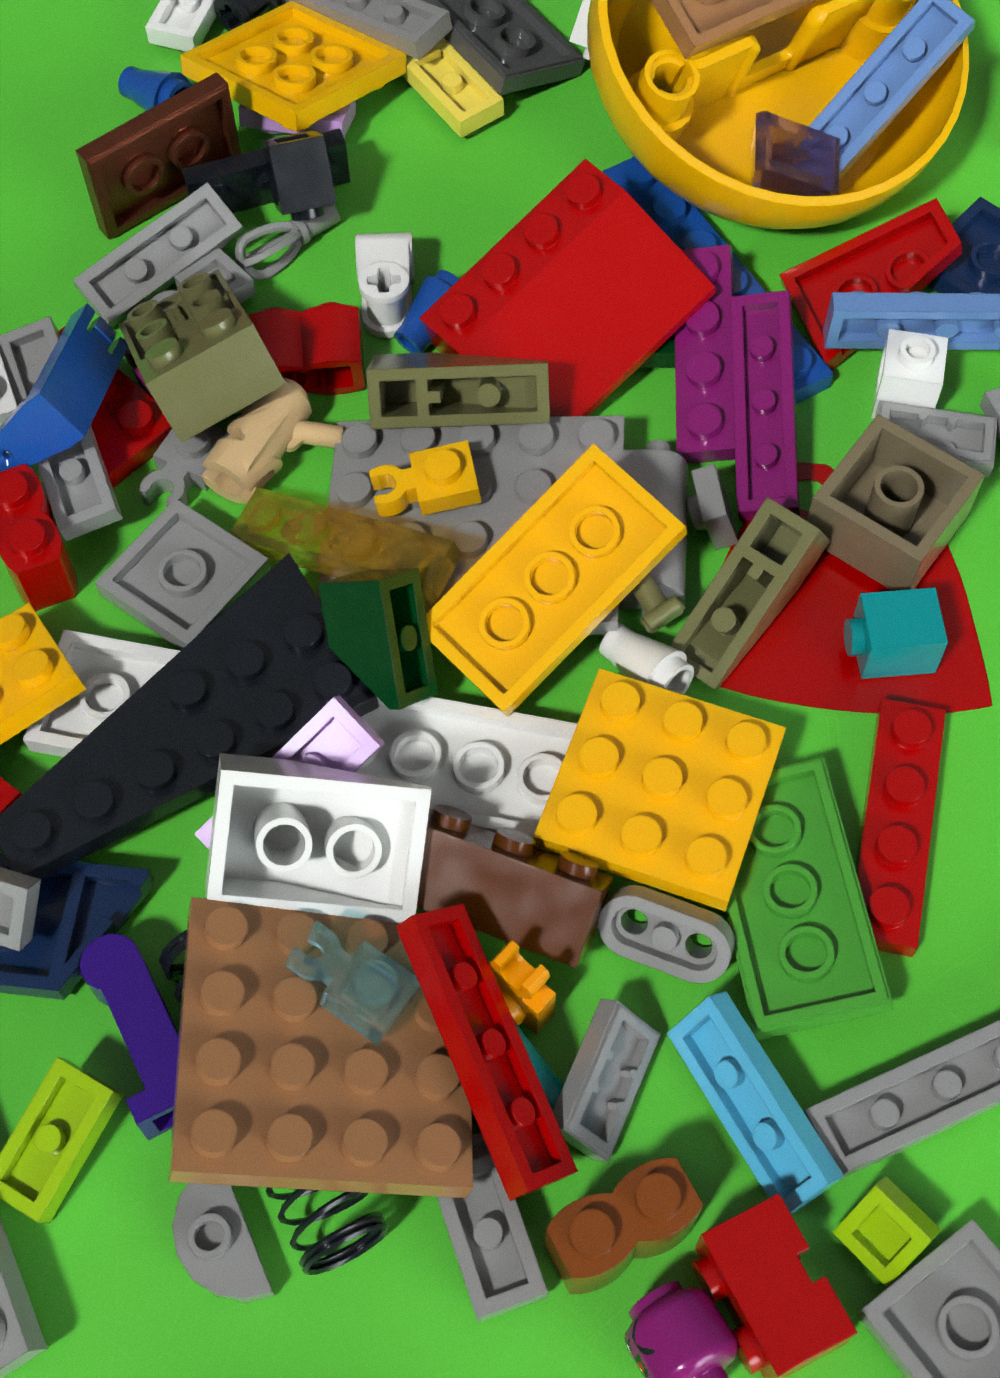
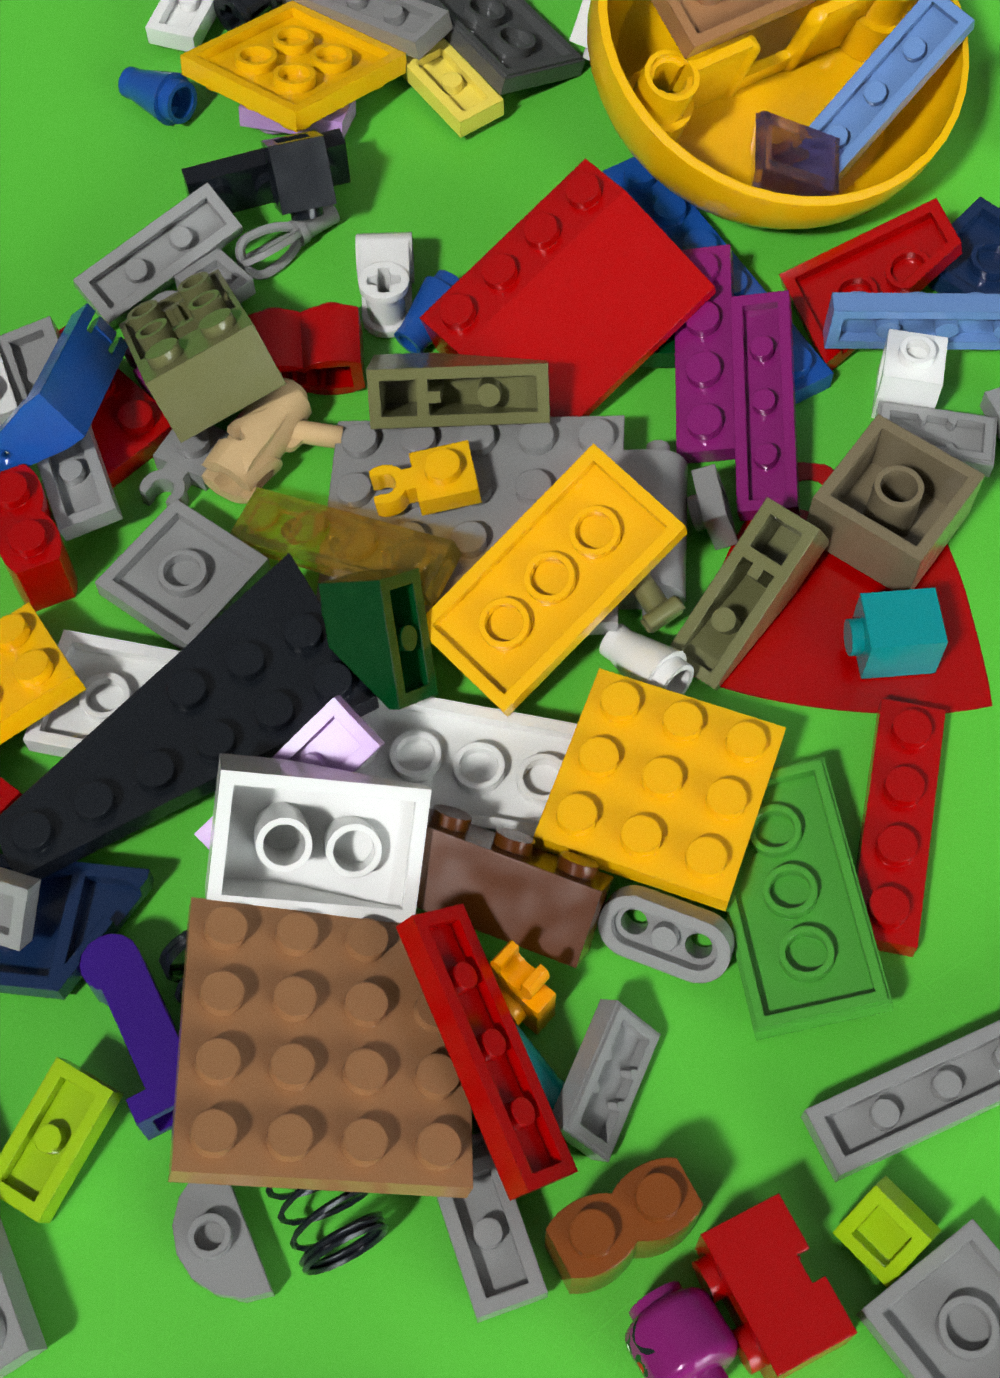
copper tile [75,72,241,240] -> none
clear light blue plate [285,921,421,1046] -> none
medium azure plate [667,991,844,1214] -> none

